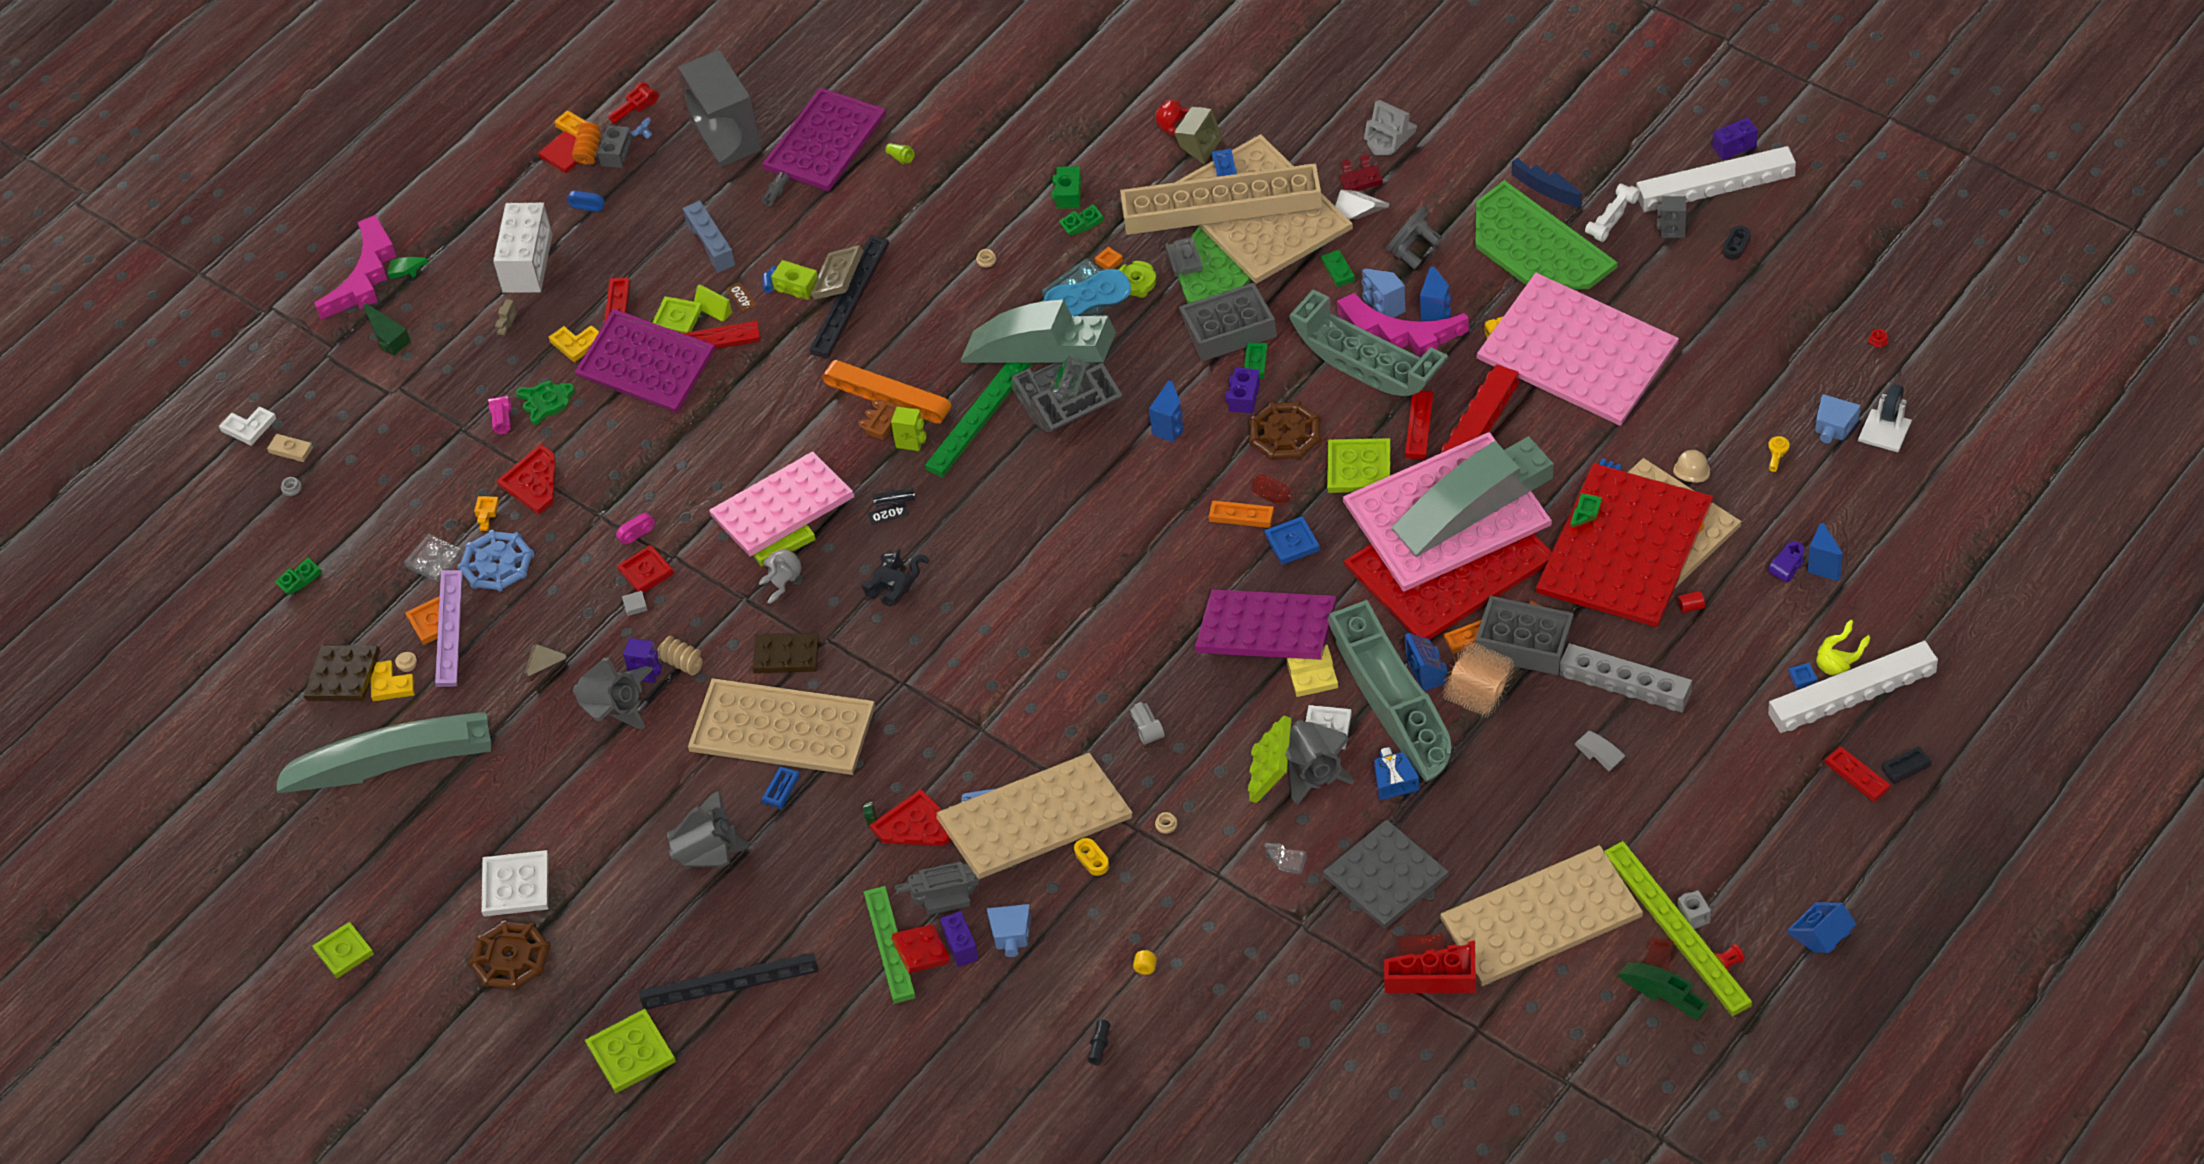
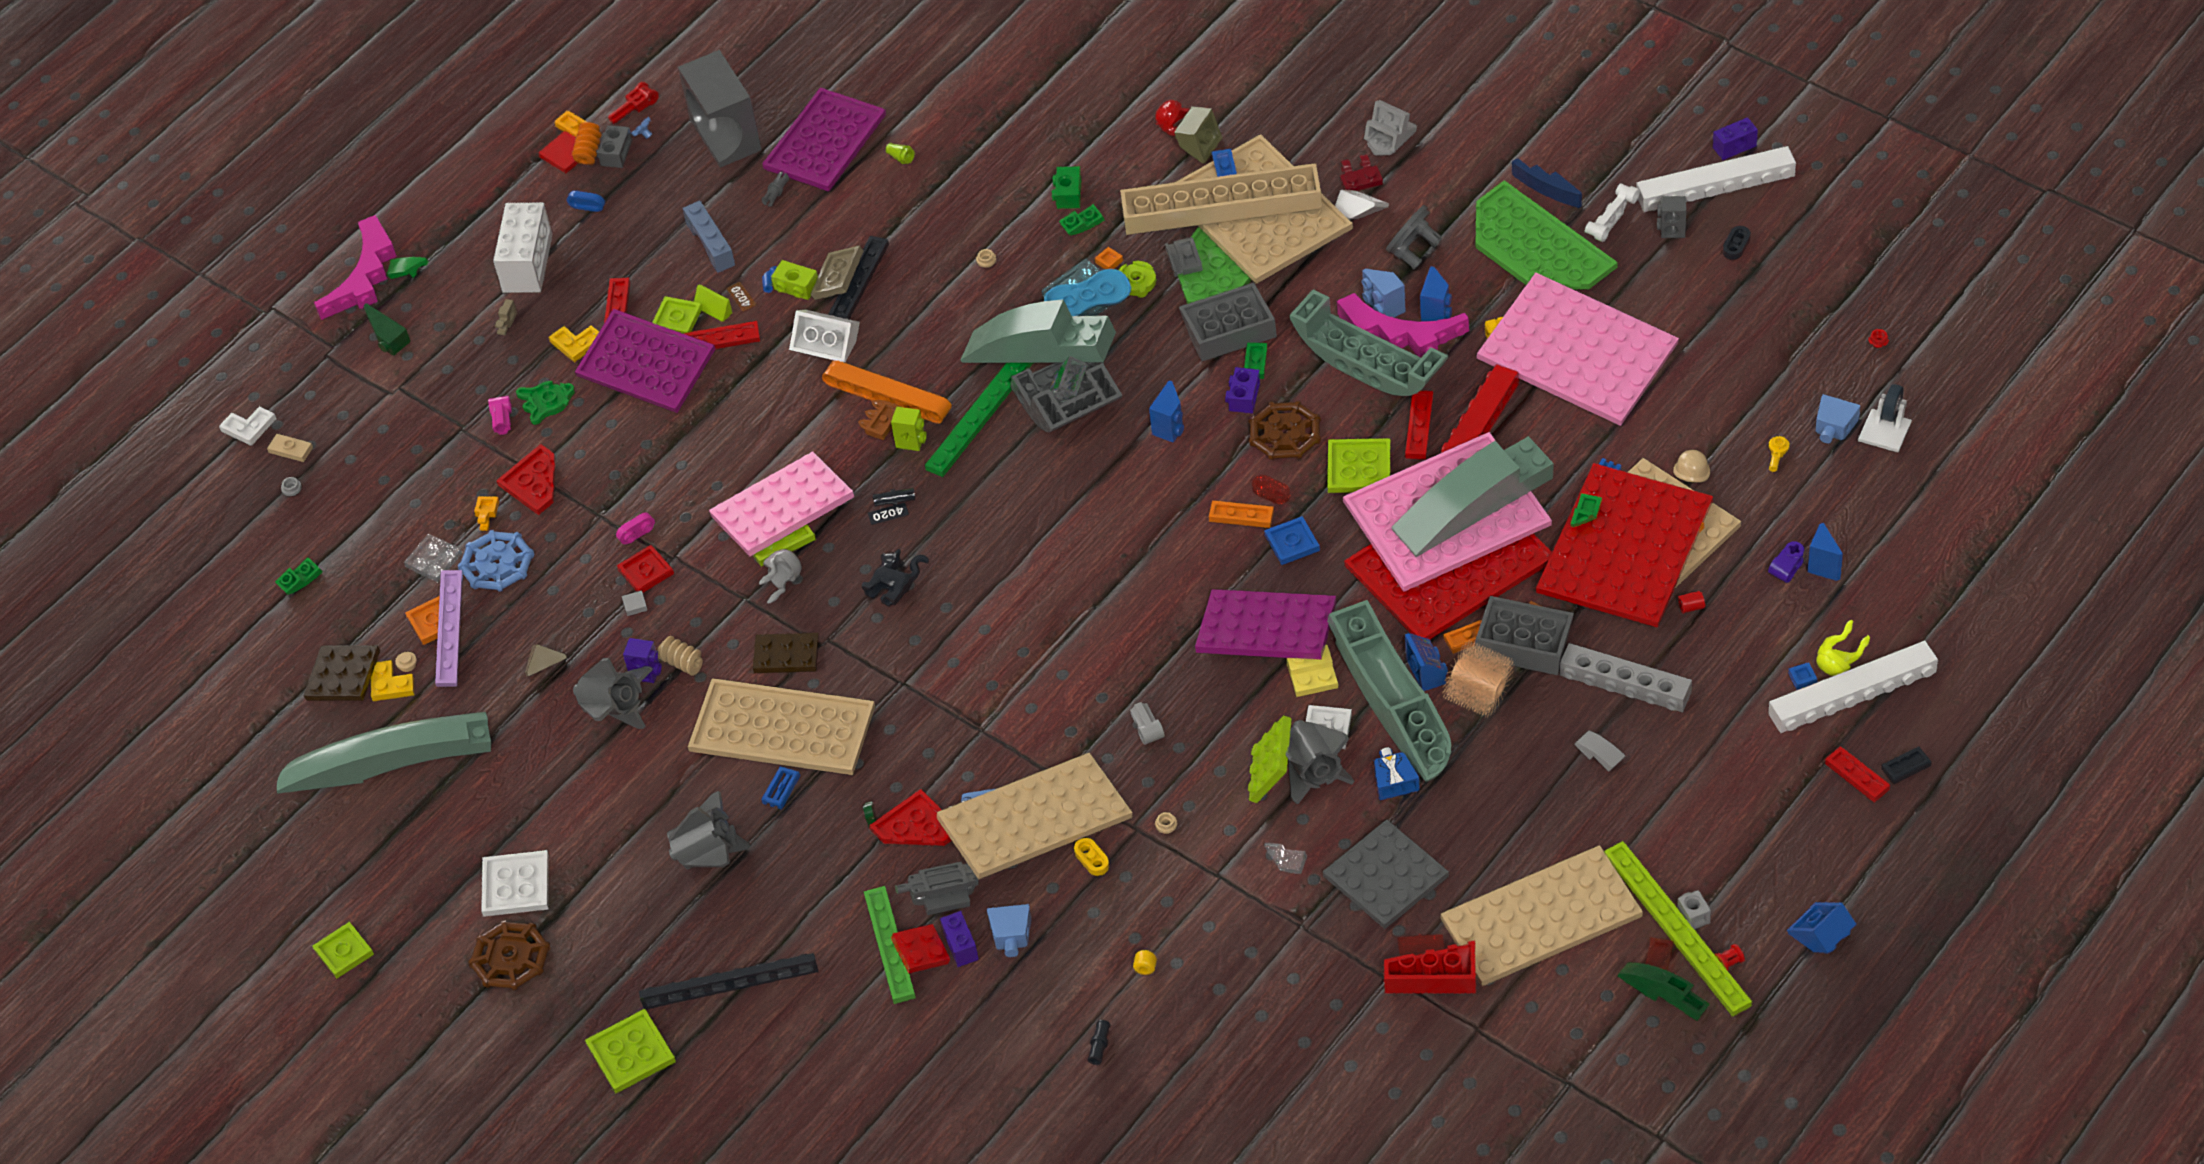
green plate [1321,250,1355,288] -> none
none -> white slope [789,310,860,362]

